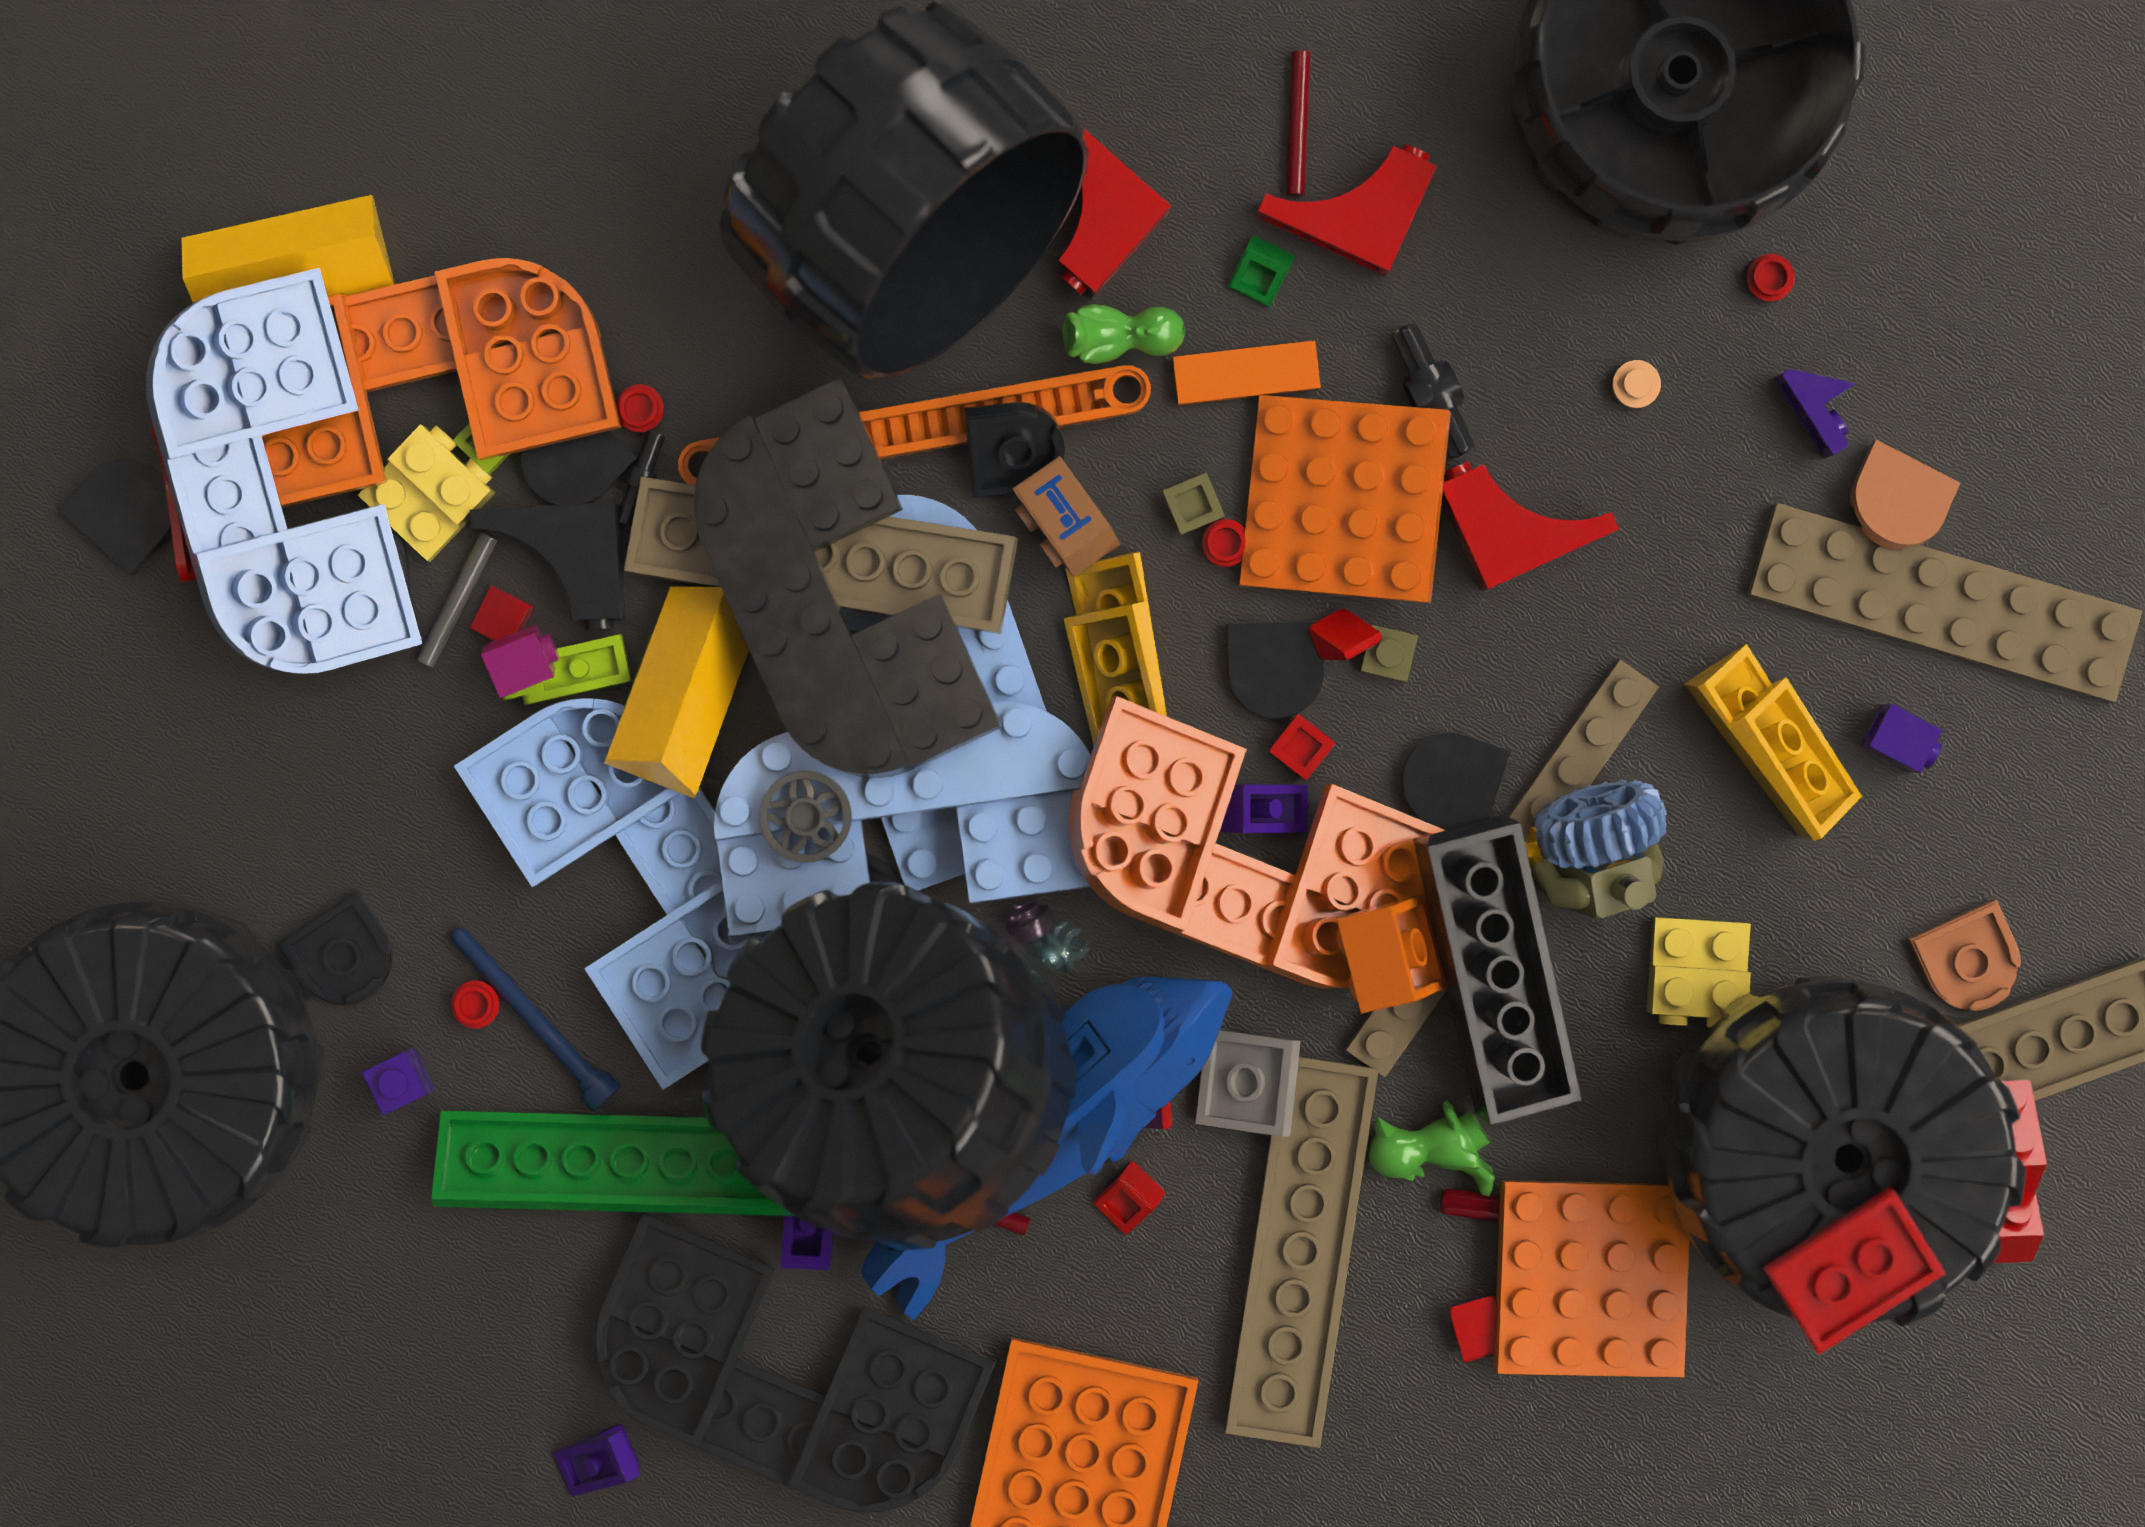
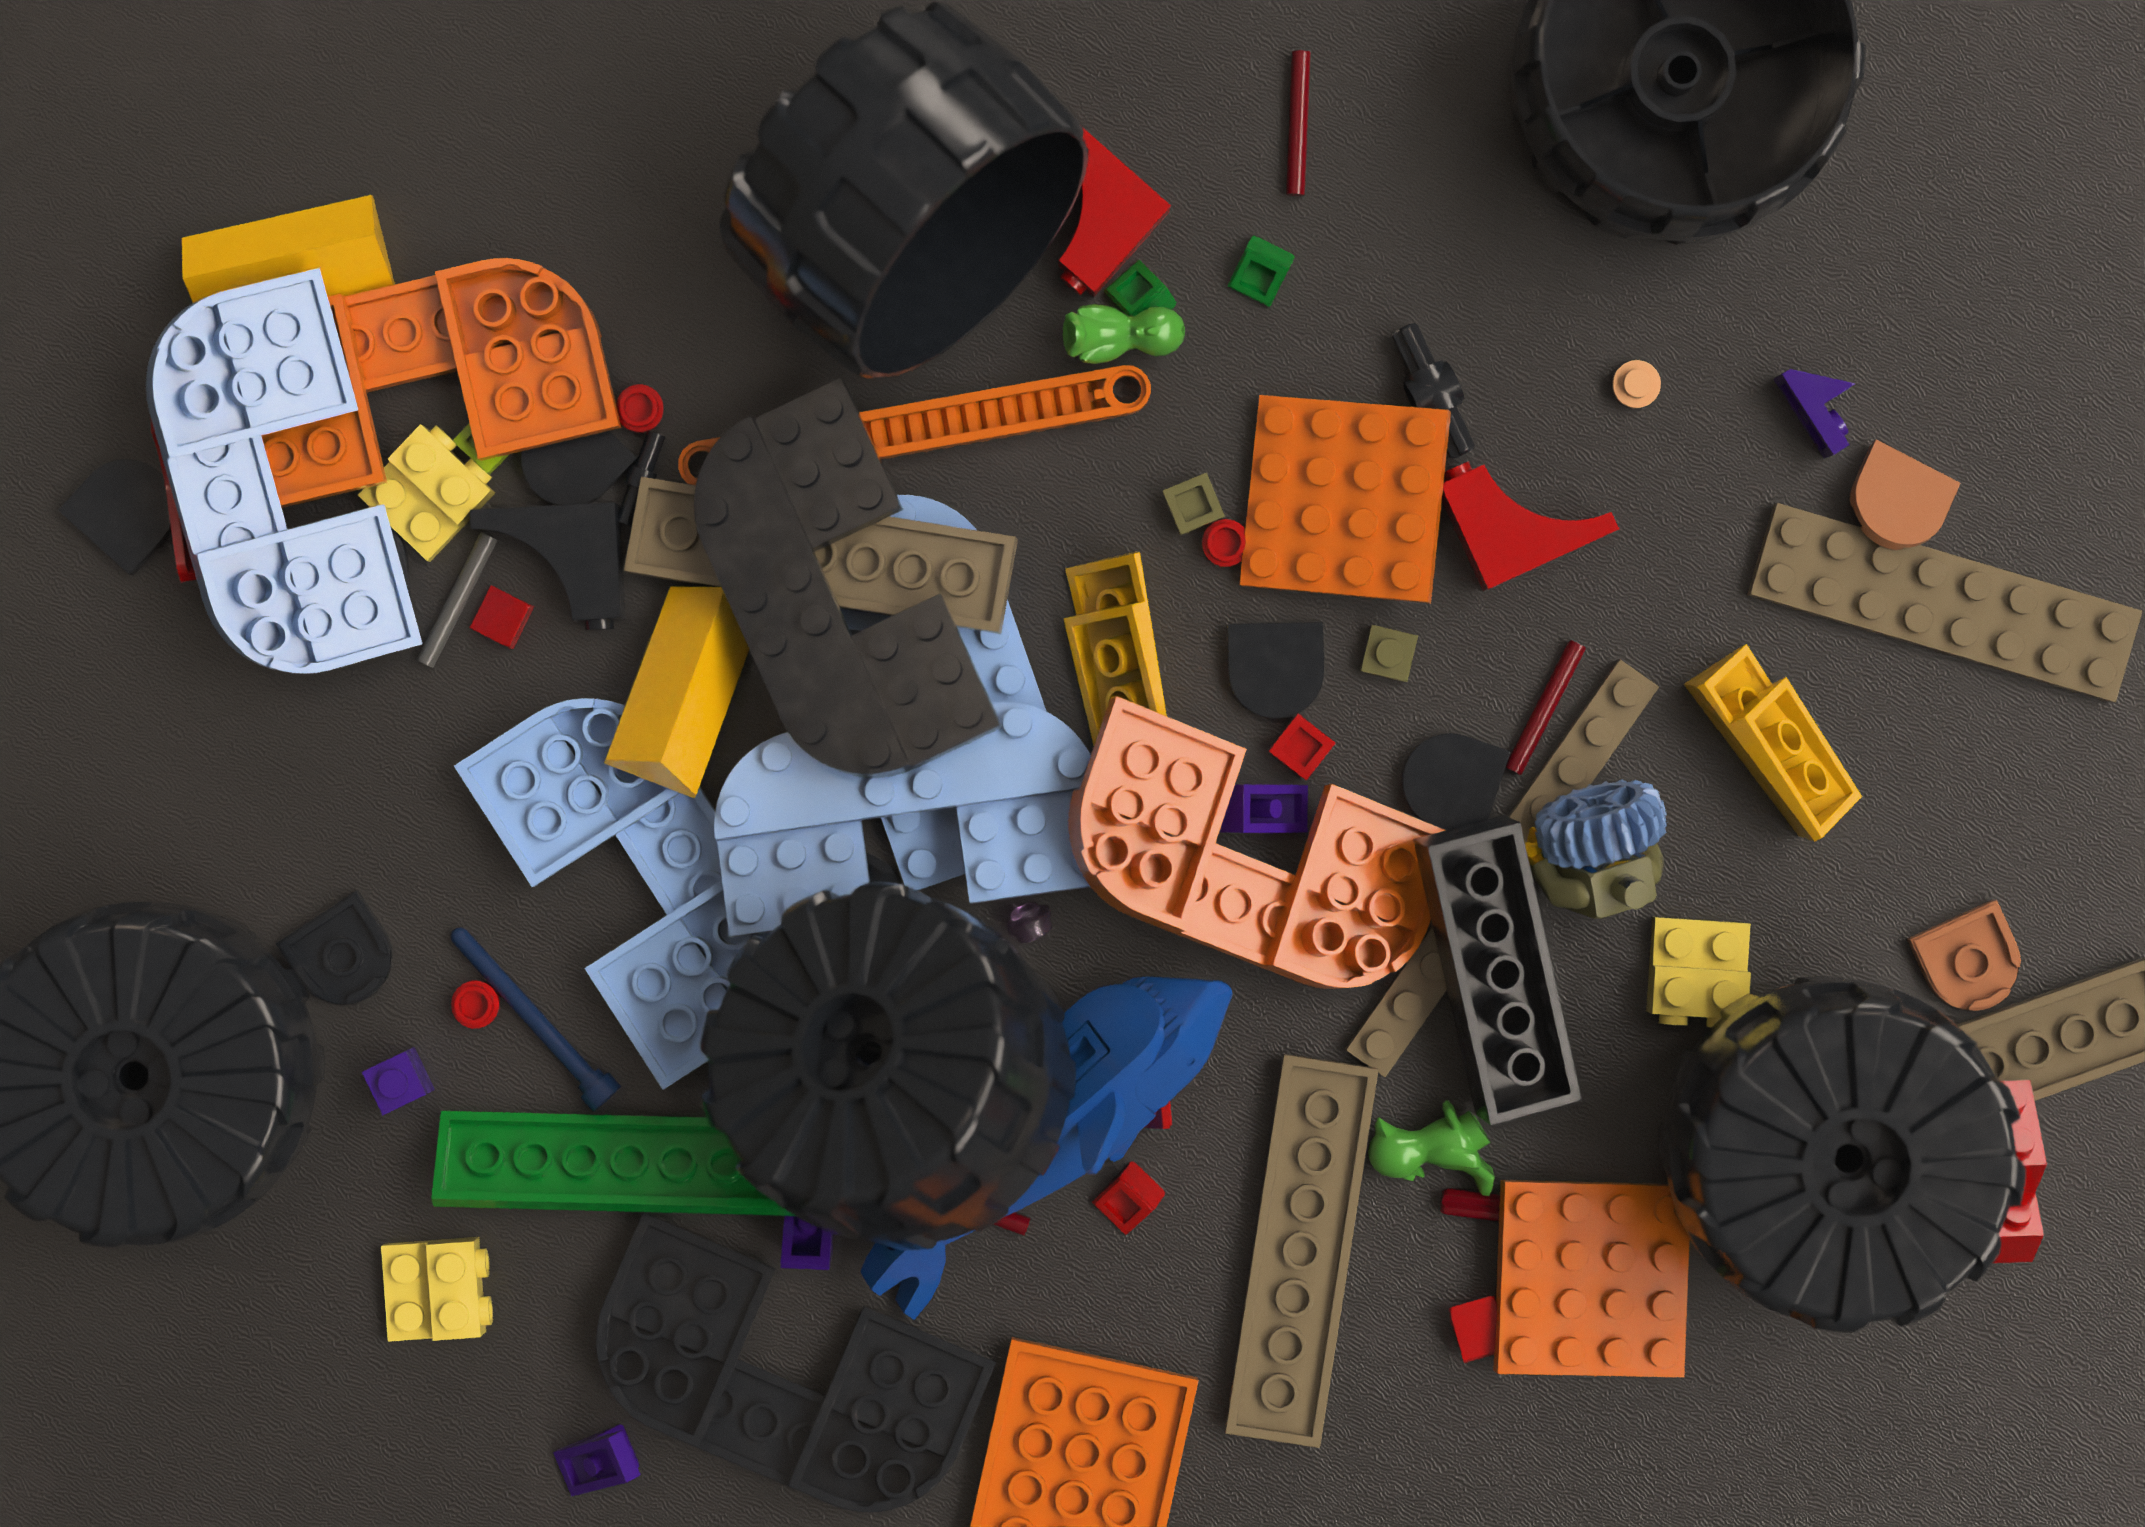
magenta brick [481,624,560,698] -> none
lime hinge [503,634,633,706] -> none
dark grey wheel [760,771,852,862] -> none
black tile [964,402,1065,498] -> none
medium nougat brick [1013,456,1121,577] -> none
clear light blue plate [1038,920,1090,974] -> none
orange tile [1172,340,1321,406] -> none
light grey plate [1195,1030,1301,1137] -> none
red arch [1255,144,1437,276] -> none
red slope [1309,609,1382,660] -> none
orange slope [1337,894,1448,1014] -> none
red plate [1746,254,1795,302] -> none
red tile [1762,1187,1946,1355] -> none
dark purple brick [1860,704,1943,773] -> none
none -> light yellow plate [381,1237,493,1342]
none -> green slope [1104,260,1176,316]
none -> dark red bar [1506,640,1586,776]

